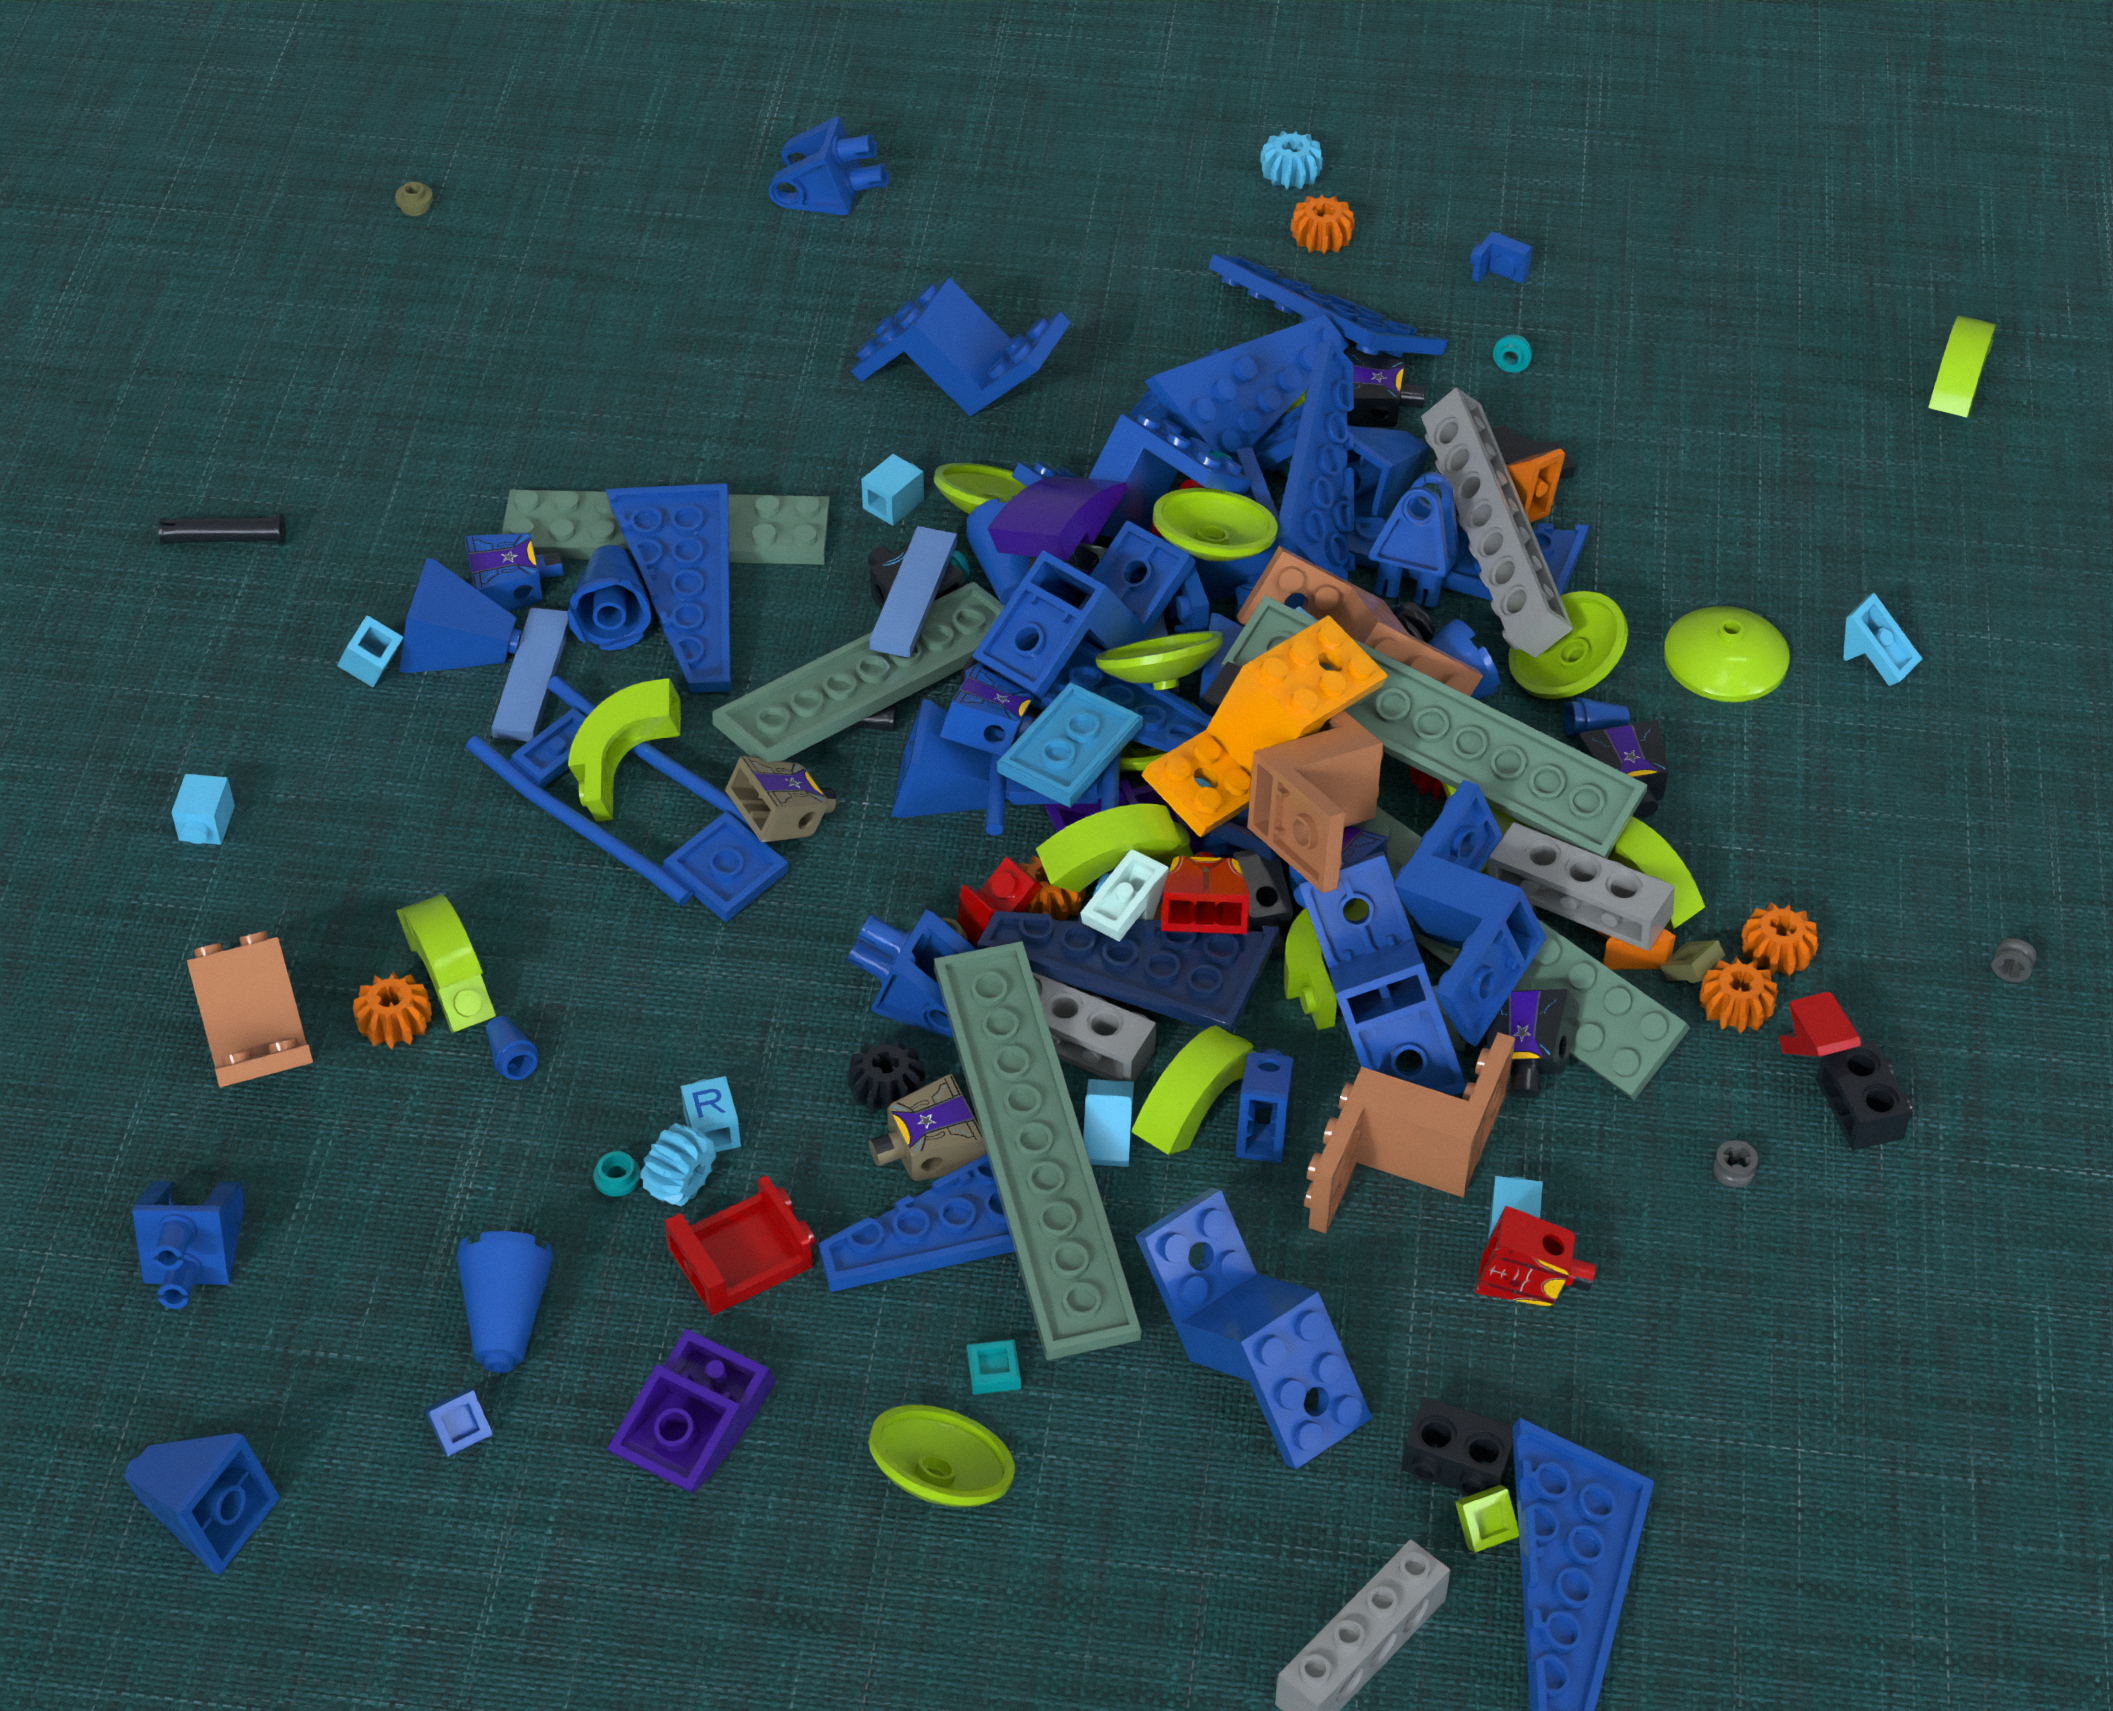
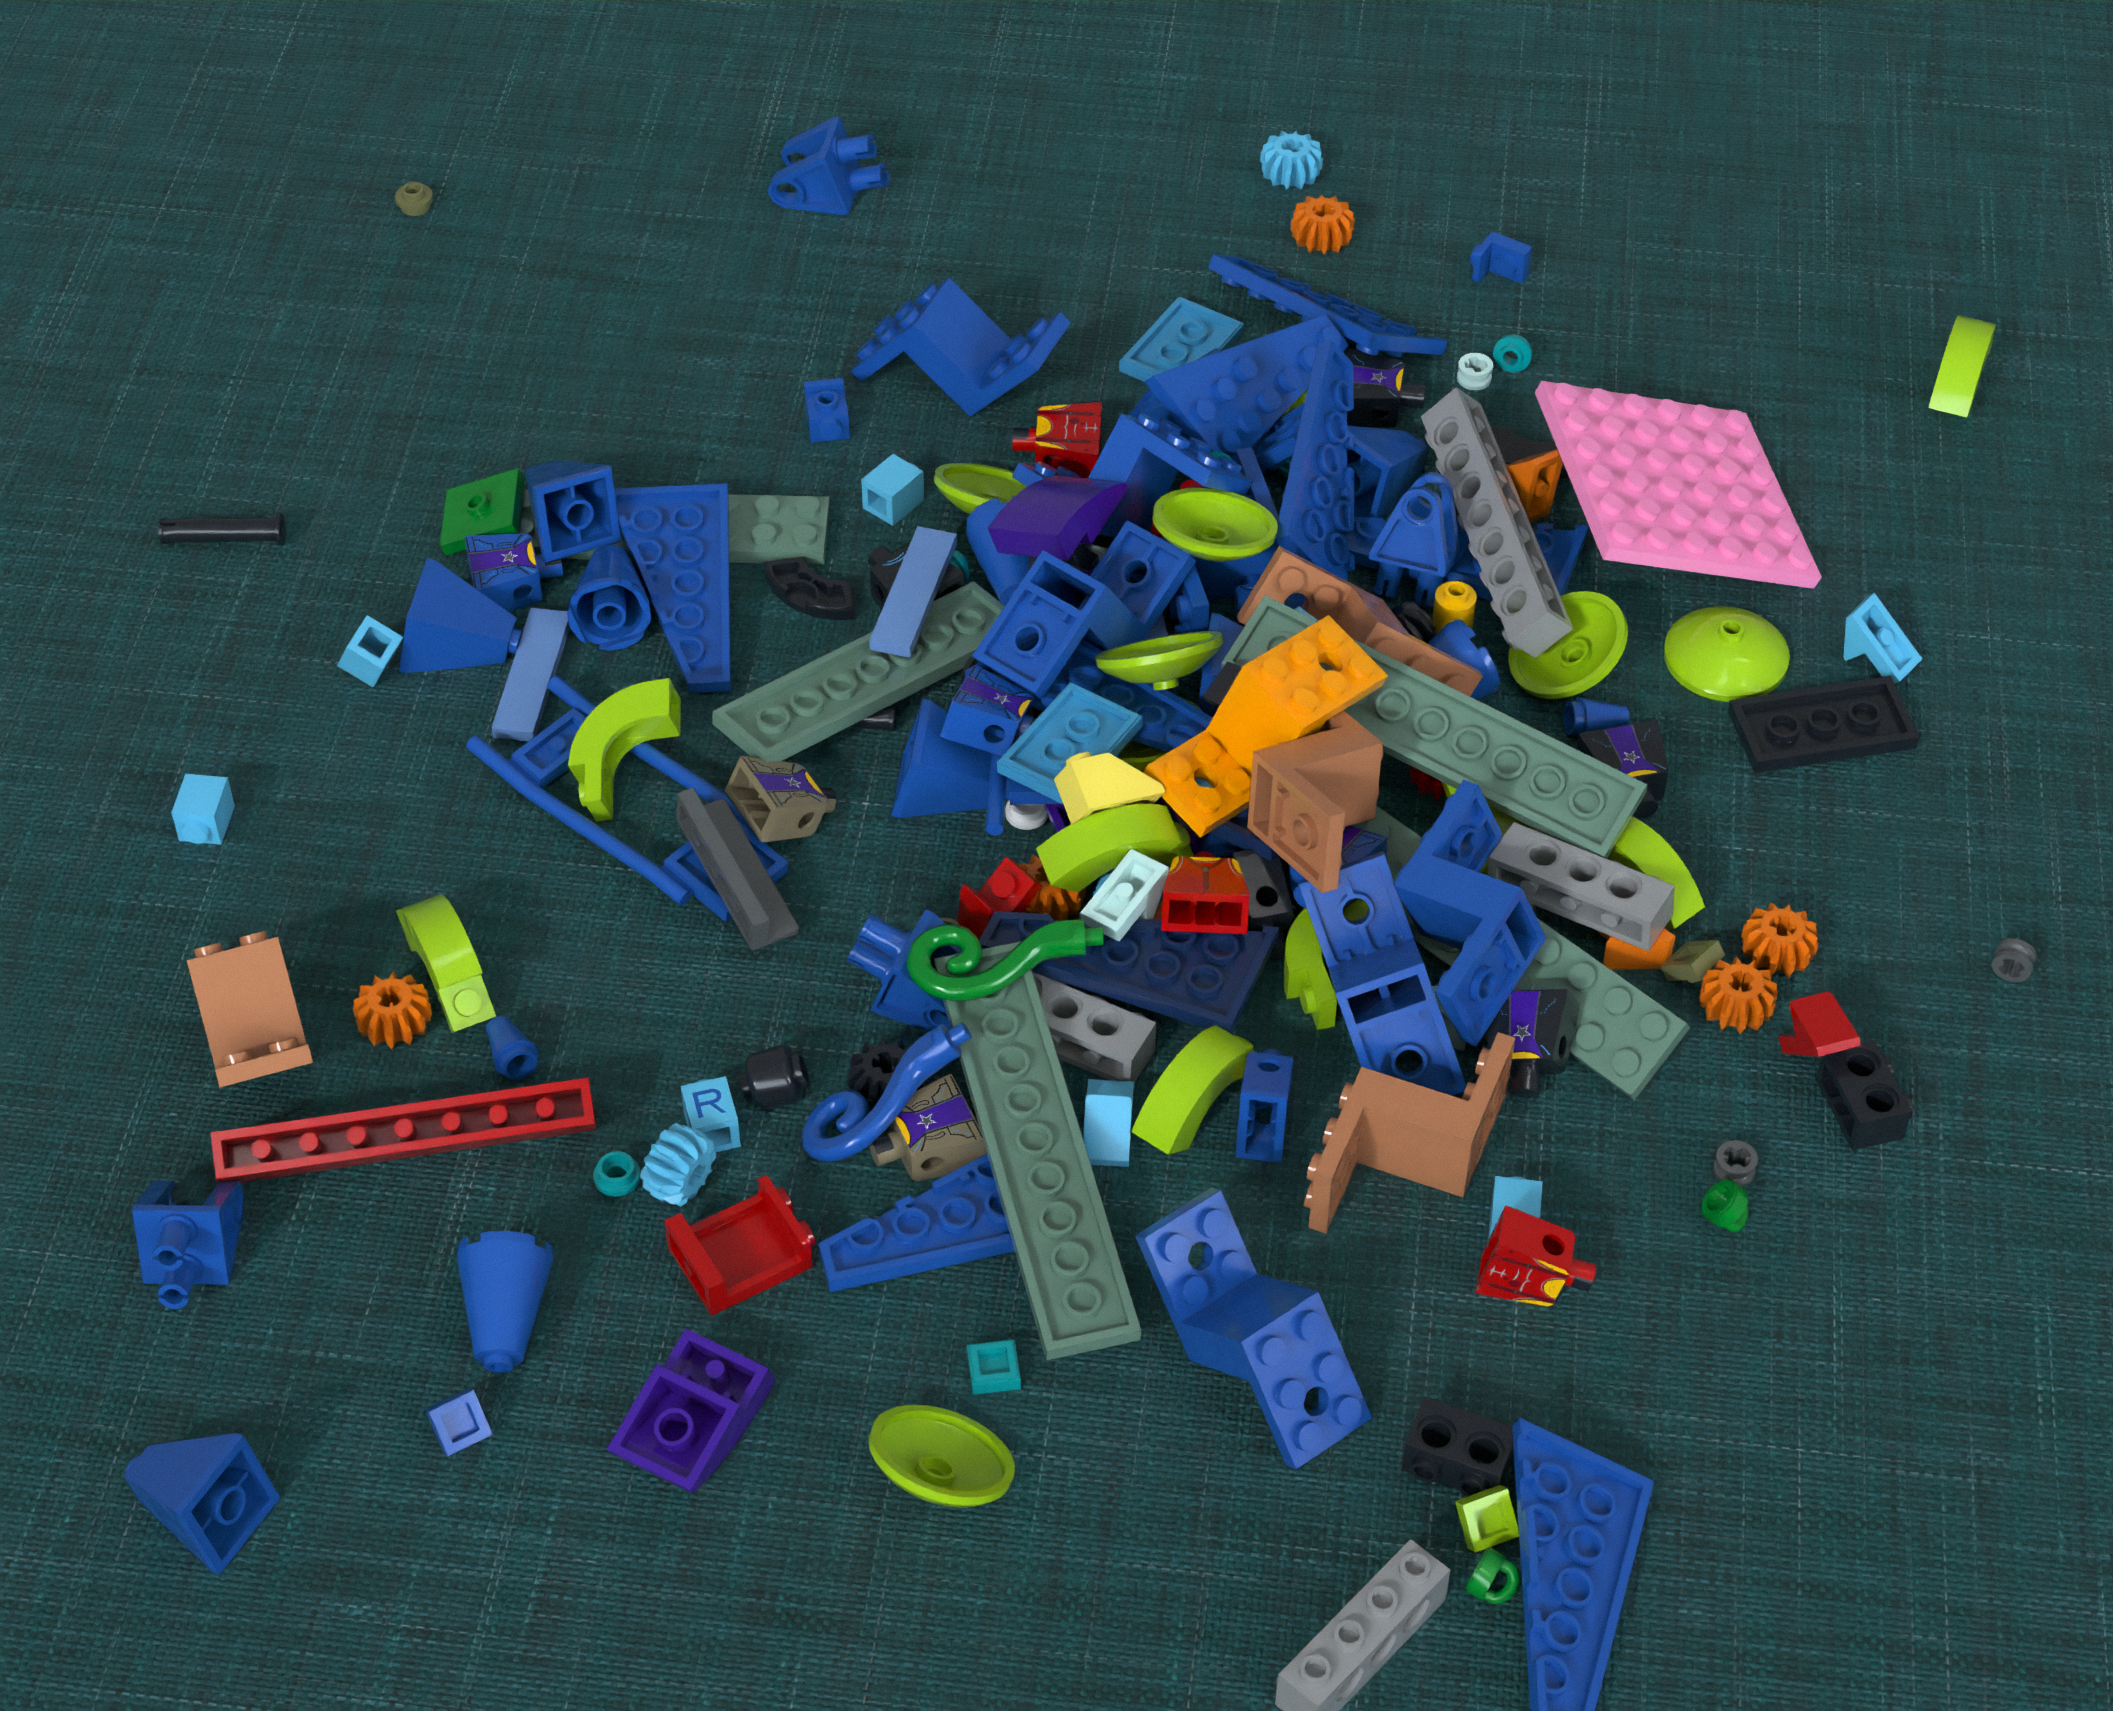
none -> red brick [210,1078,596,1183]
none -> green plate [440,468,525,556]
none -> blue slope [525,460,621,562]
none -> dark grey panel [676,788,799,951]
none -> black head [738,1045,810,1110]
none -> black tile [763,557,856,620]
none -> blue plant [802,1022,972,1163]
none -> blue brick [804,378,850,443]
none -> green plant [906,919,1104,1001]
none -> white plate [1005,800,1048,830]
none -> red torso [1012,402,1102,479]
none -> light yellow slope [1054,752,1165,824]
none -> dark azure tile [1119,296,1245,382]
none -> yellow brick [1432,581,1477,634]
none -> light aqua bush [1457,353,1493,390]
none -> green tile [1465,1547,1520,1605]
none -> bright pink plate [1535,381,1822,589]
none -> green tile [1701,1179,1749,1233]
none -> black plate [1728,676,1919,773]

